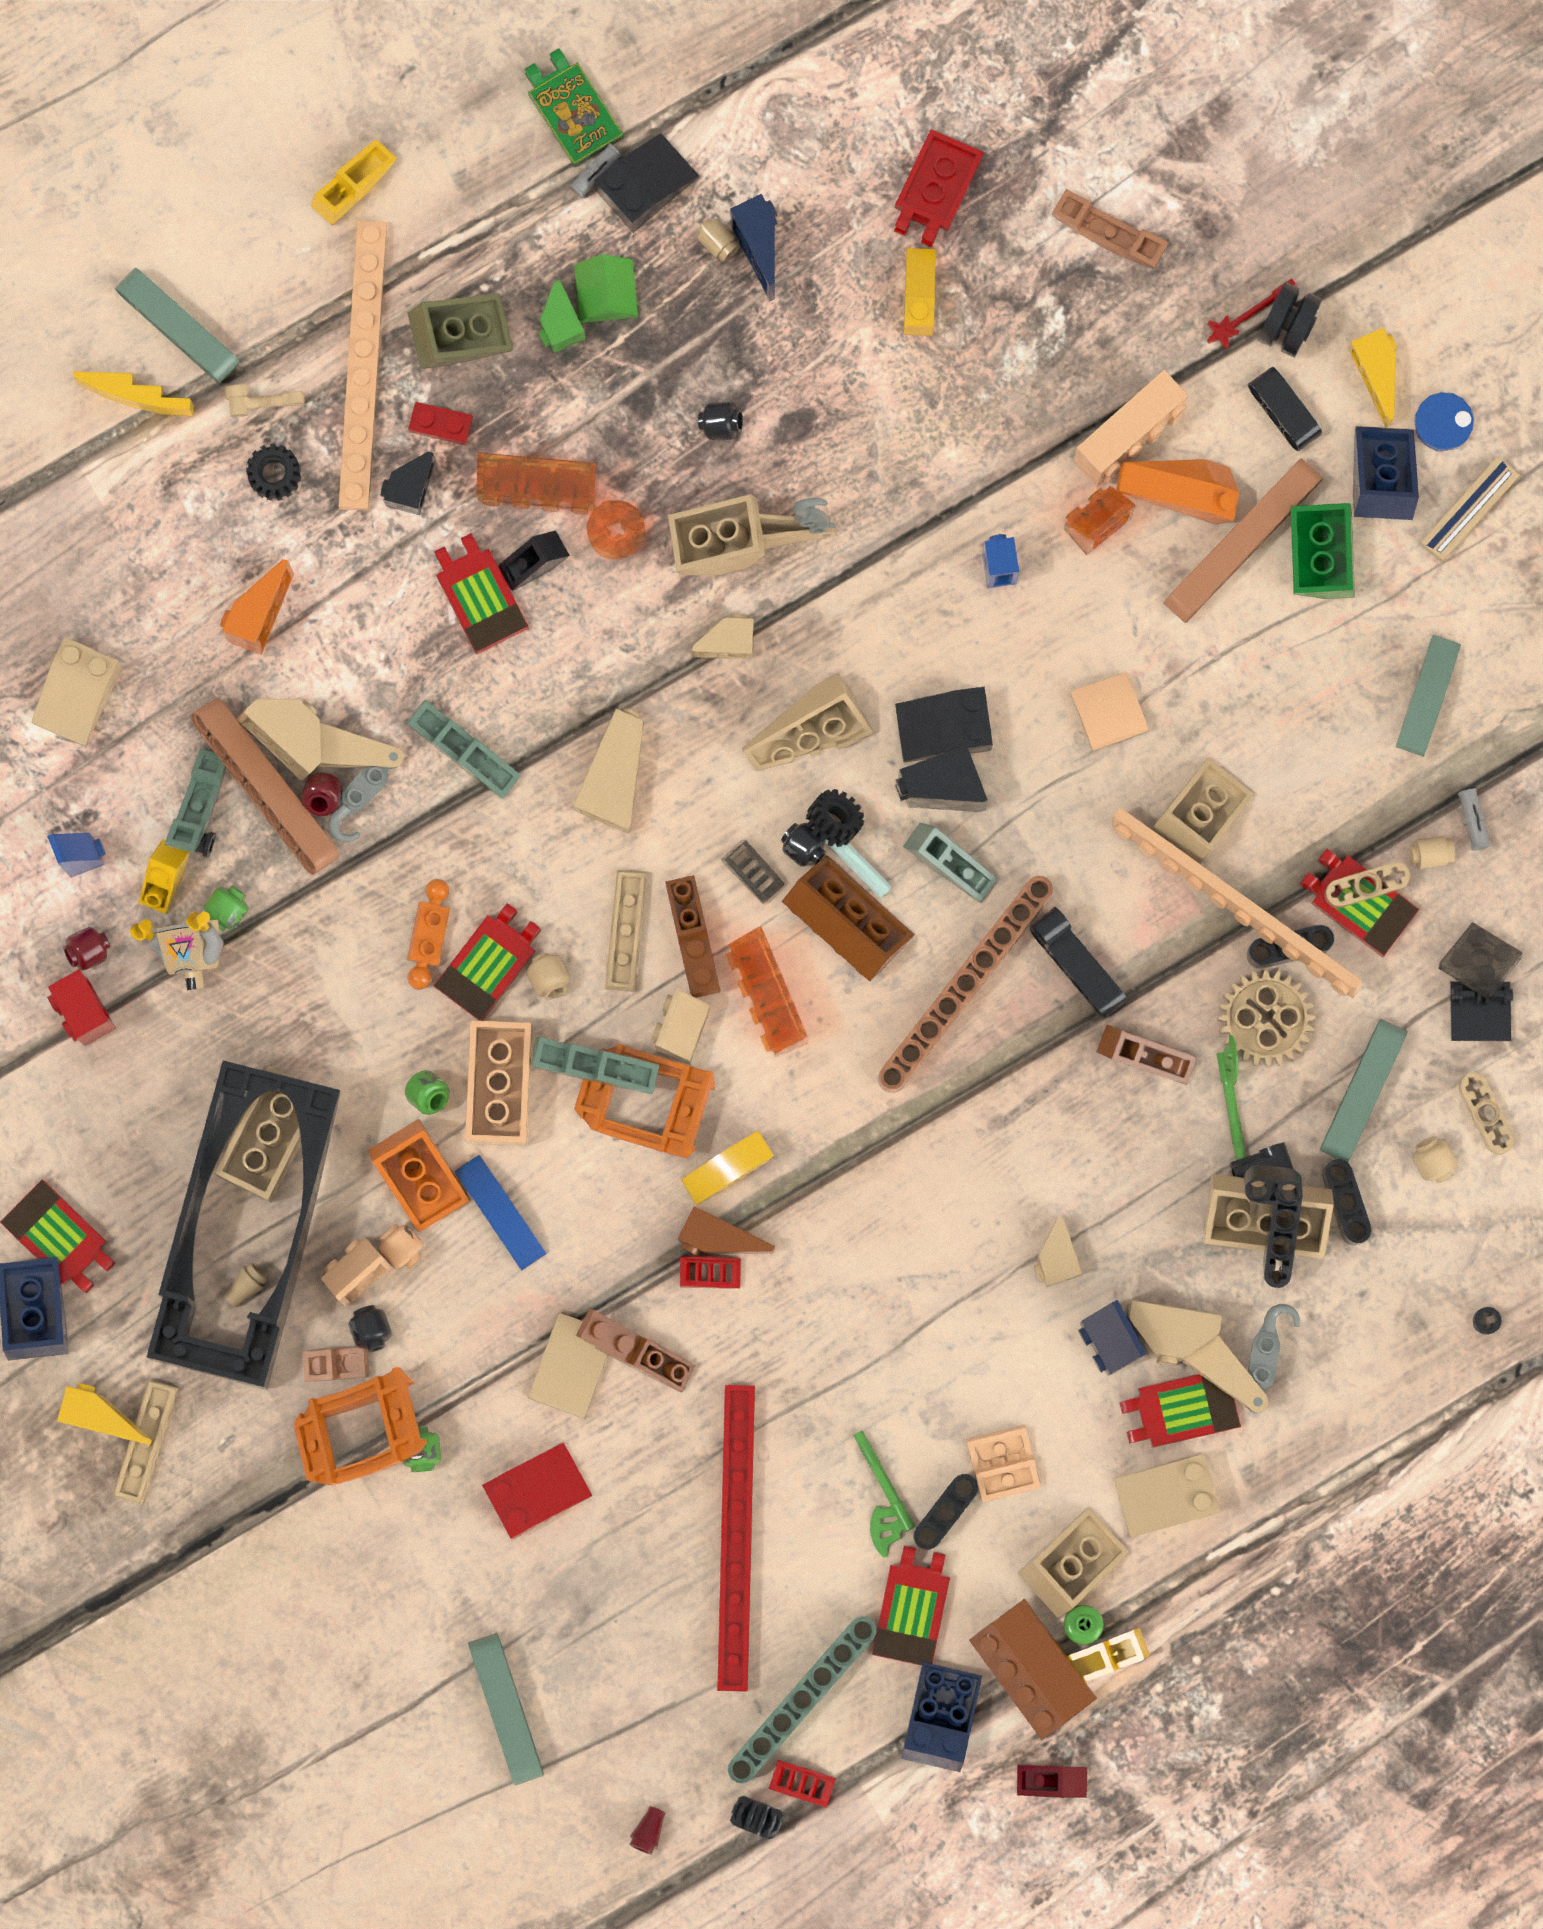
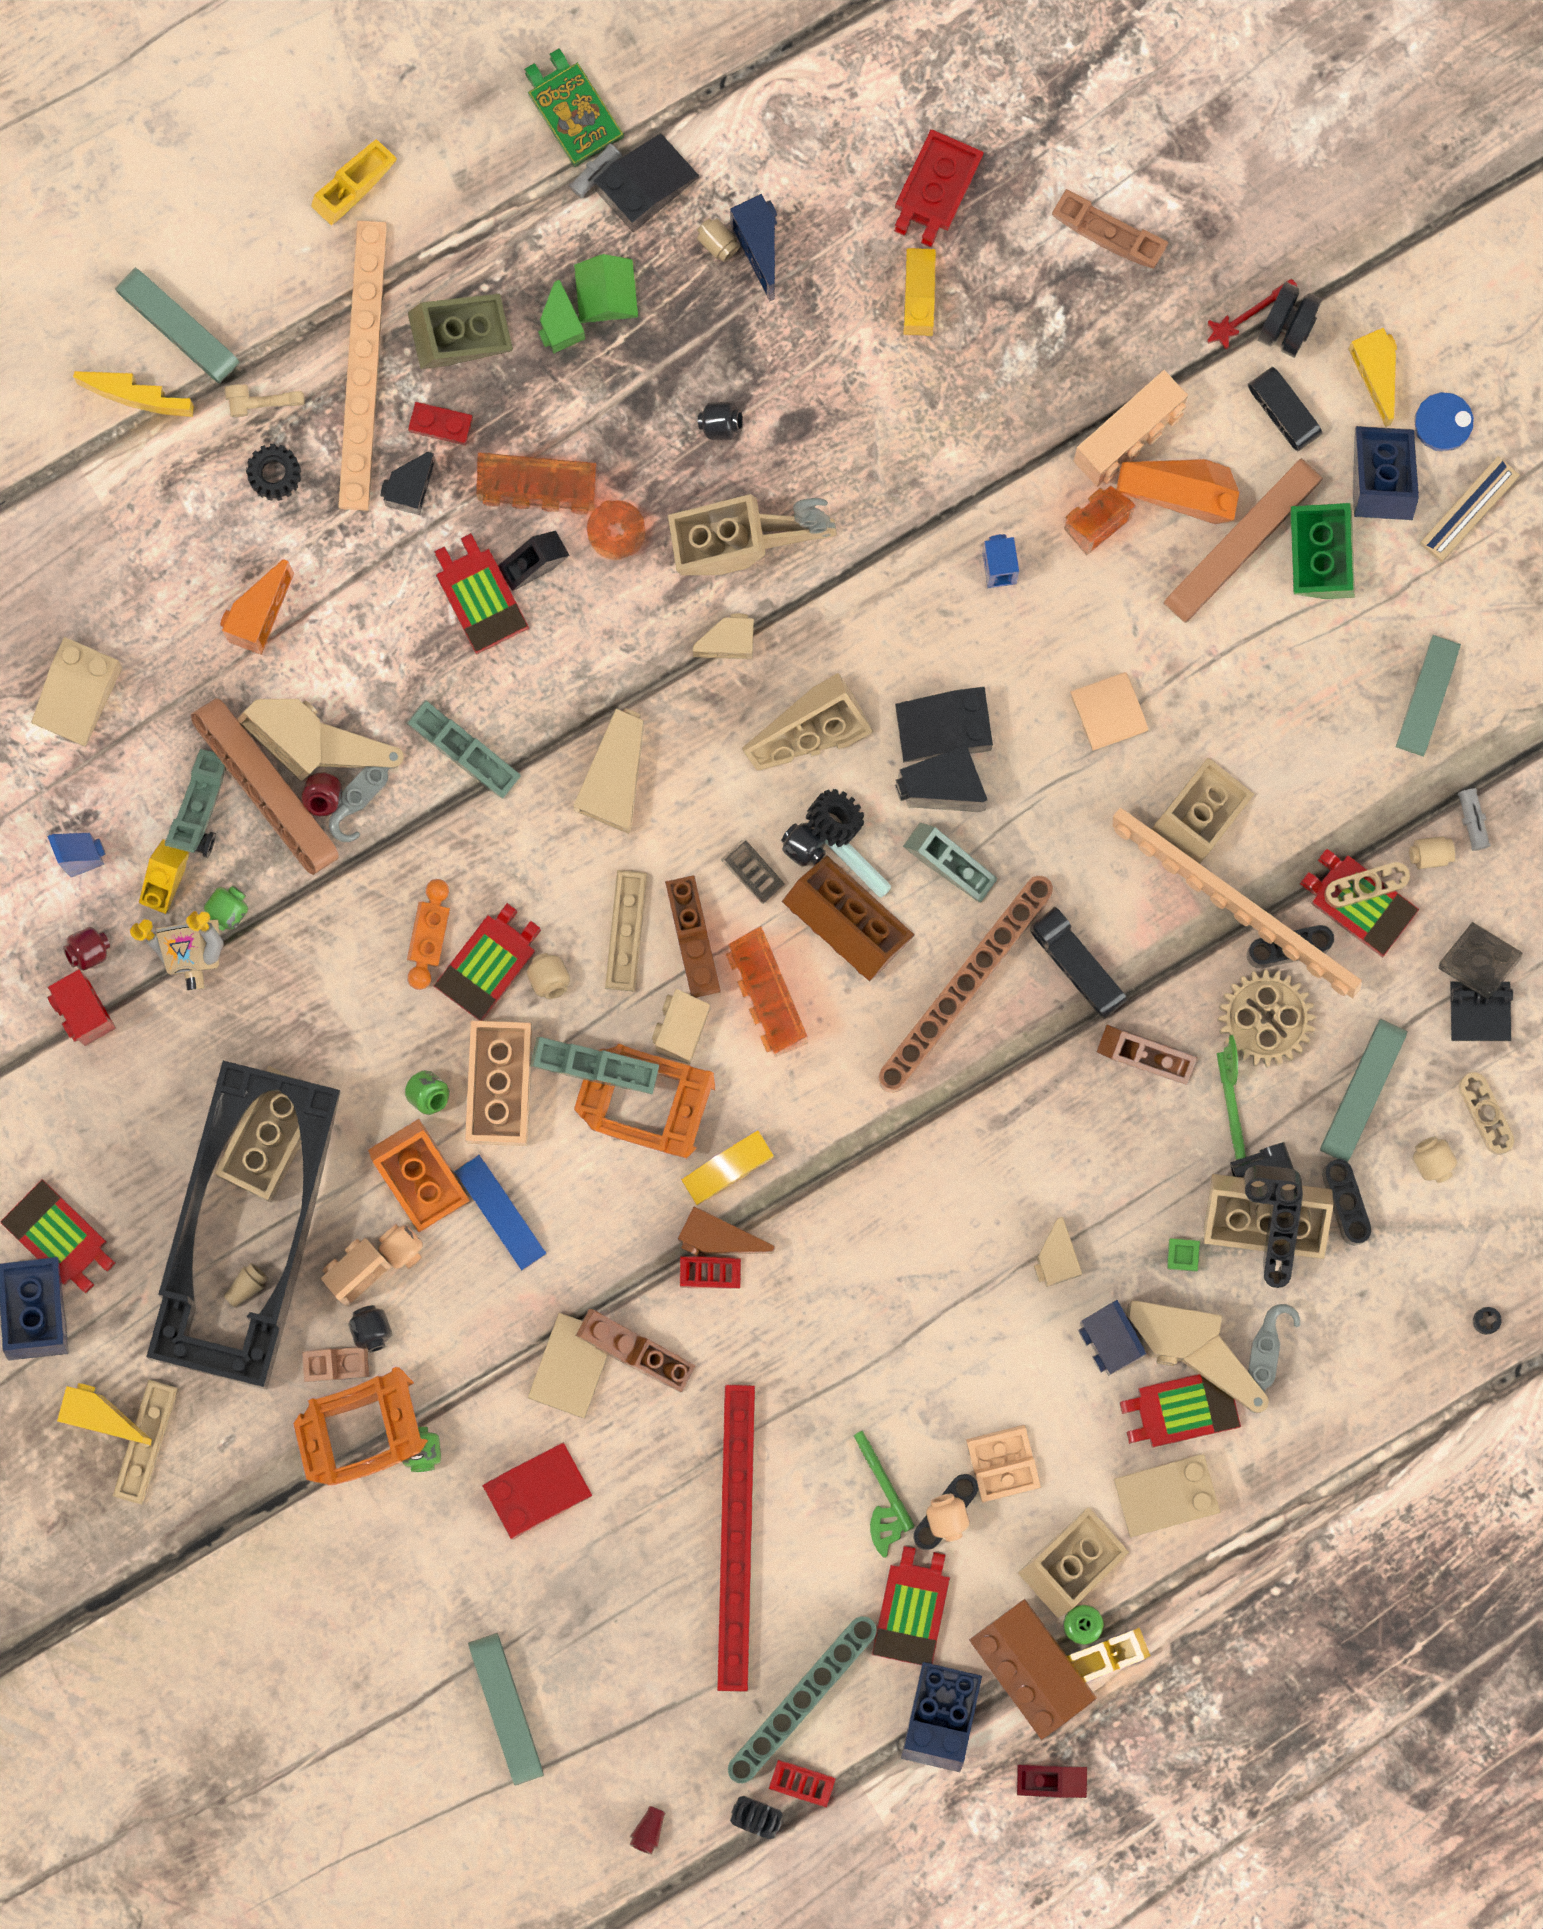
none -> light nougat head [926,1494,970,1542]
none -> bright green plate [1167,1239,1200,1272]

